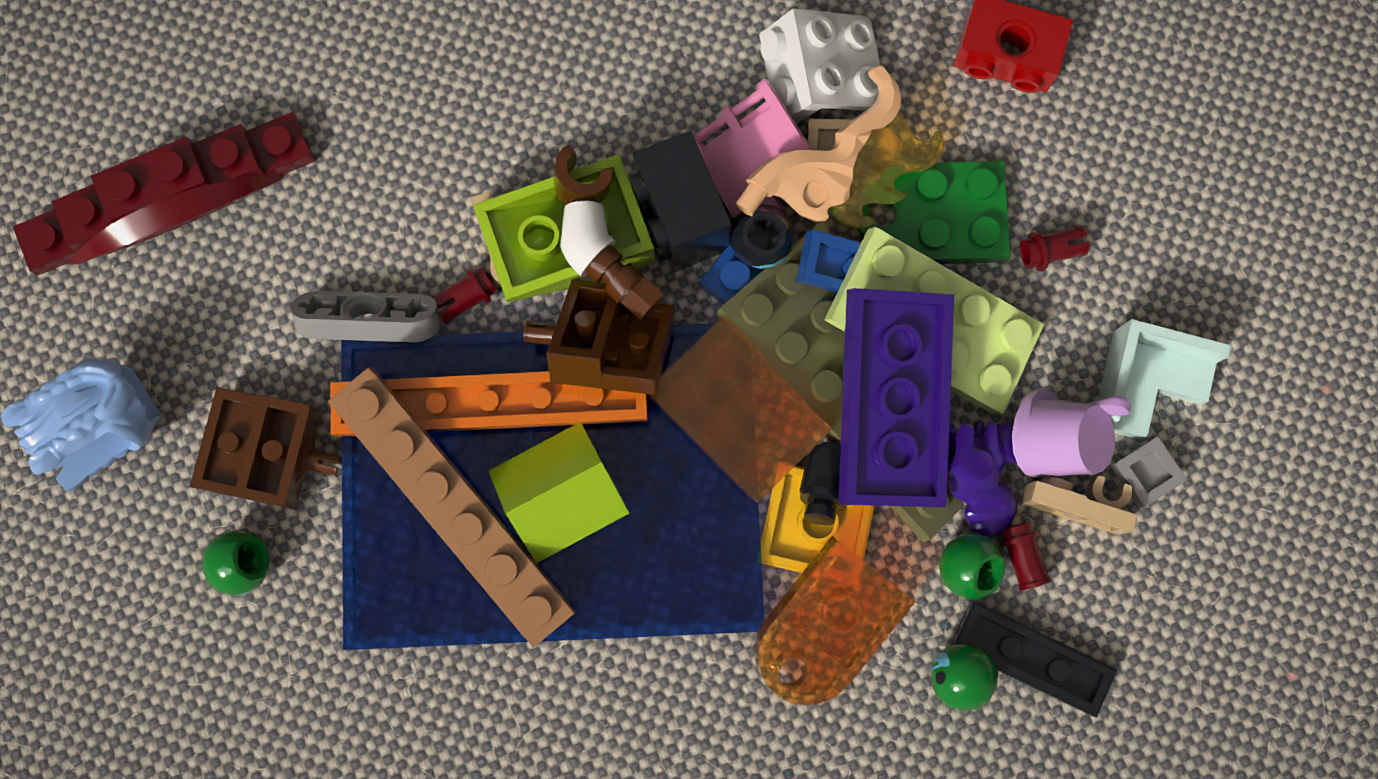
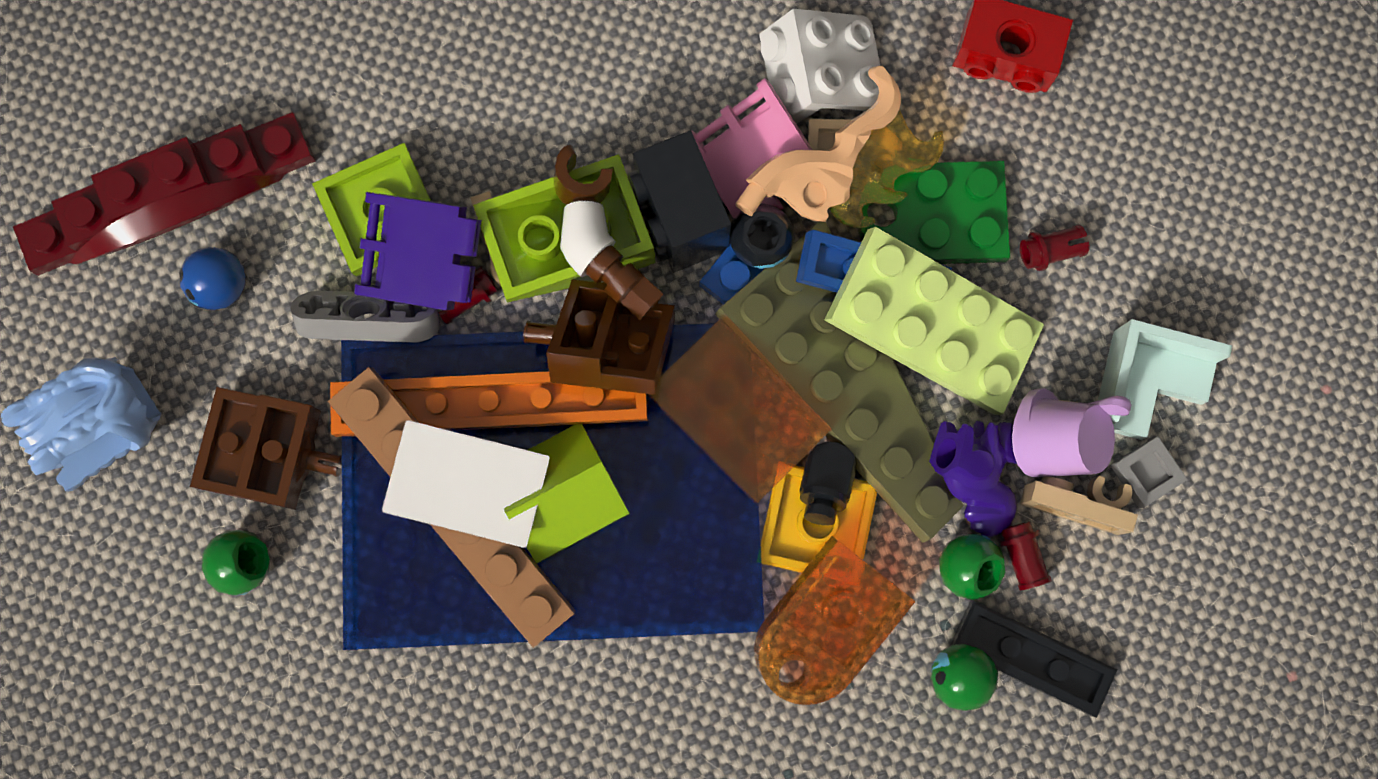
dark purple plate [838,288,954,507] -> none
none -> blue piece [179,247,246,310]
none -> lime plate [312,143,432,277]
none -> dark purple plate [354,192,482,311]
none -> white sticker [382,420,550,548]

